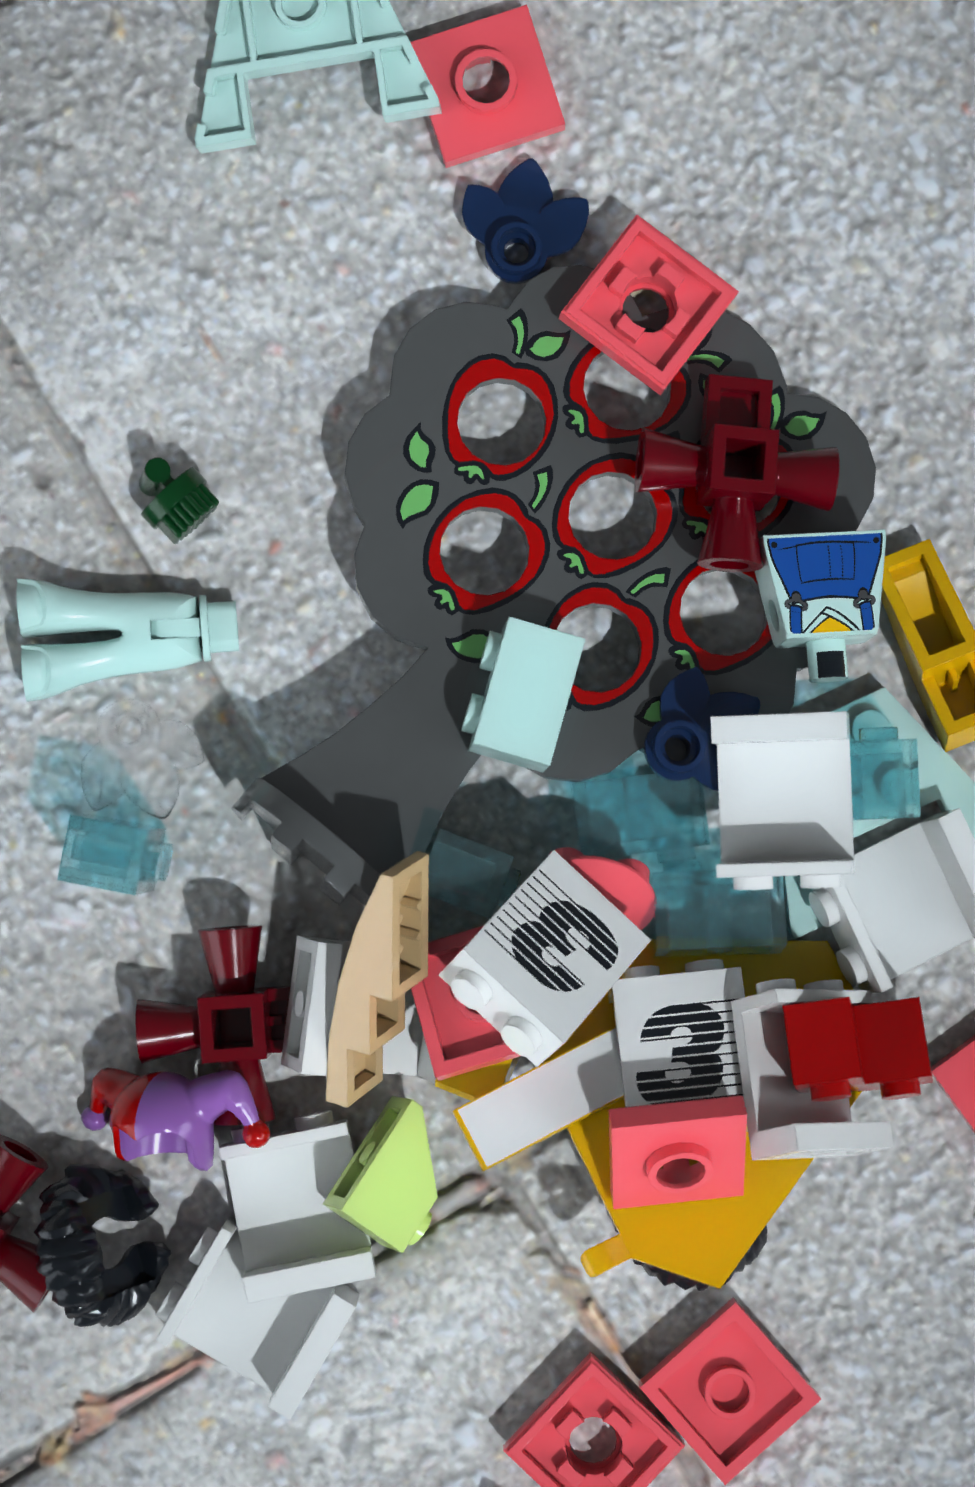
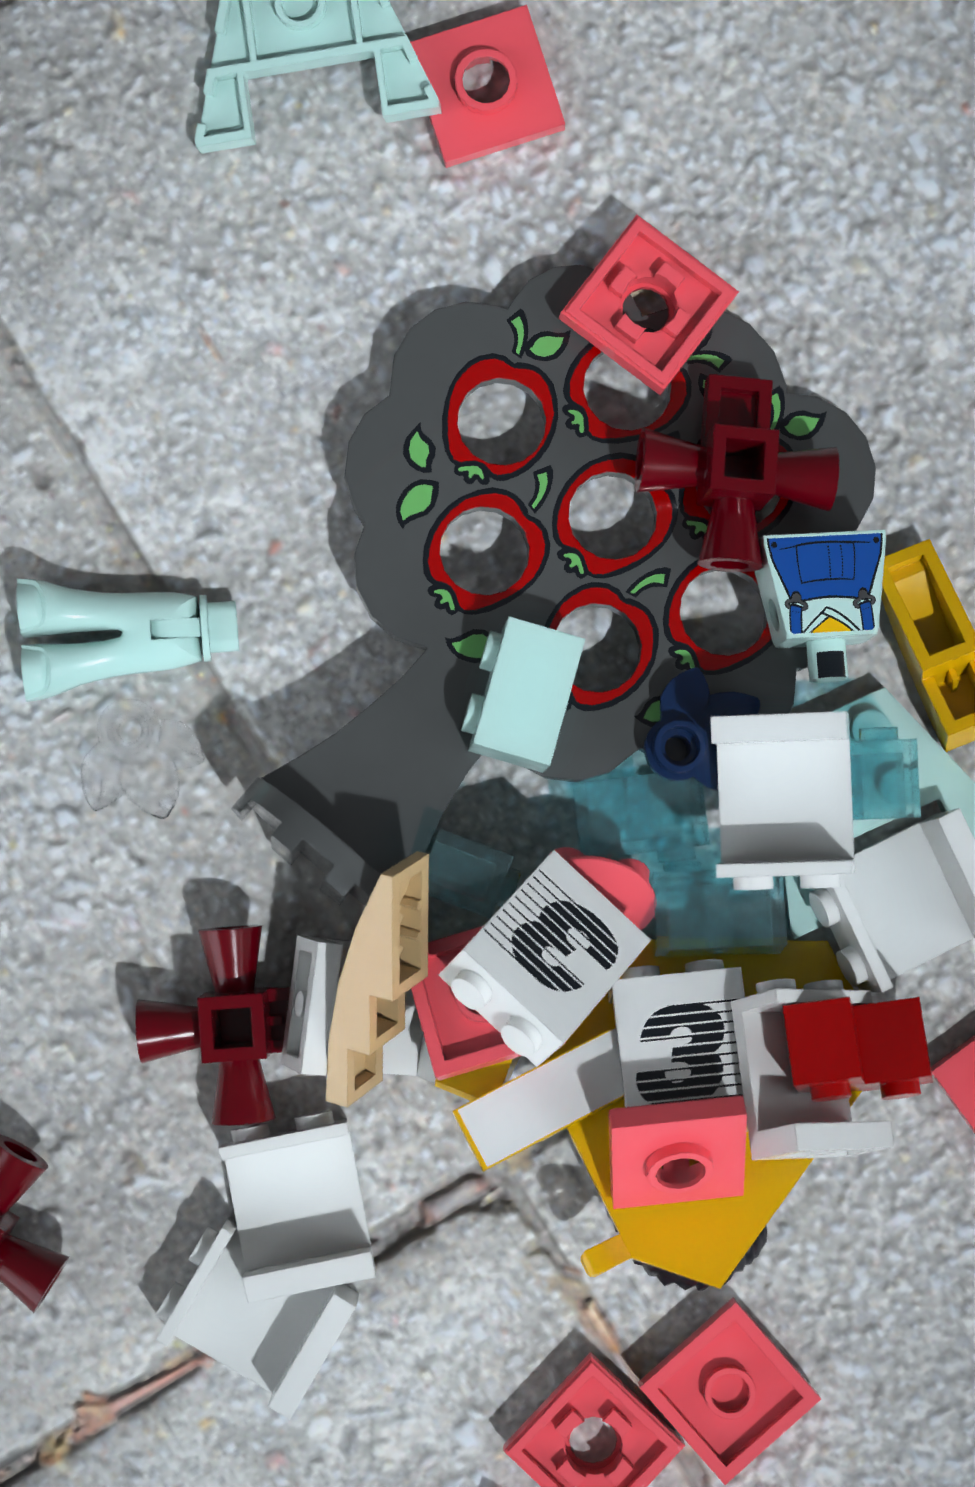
black piece [34,1164,171,1327] -> none
clear light blue brick [57,814,173,895] -> none
medium lavender piece [81,1068,270,1171] -> none
dark green piece [139,458,219,544] -> none
yellowish green slope [323,1096,438,1253] -> none
dark blue plate [462,159,589,284] -> none

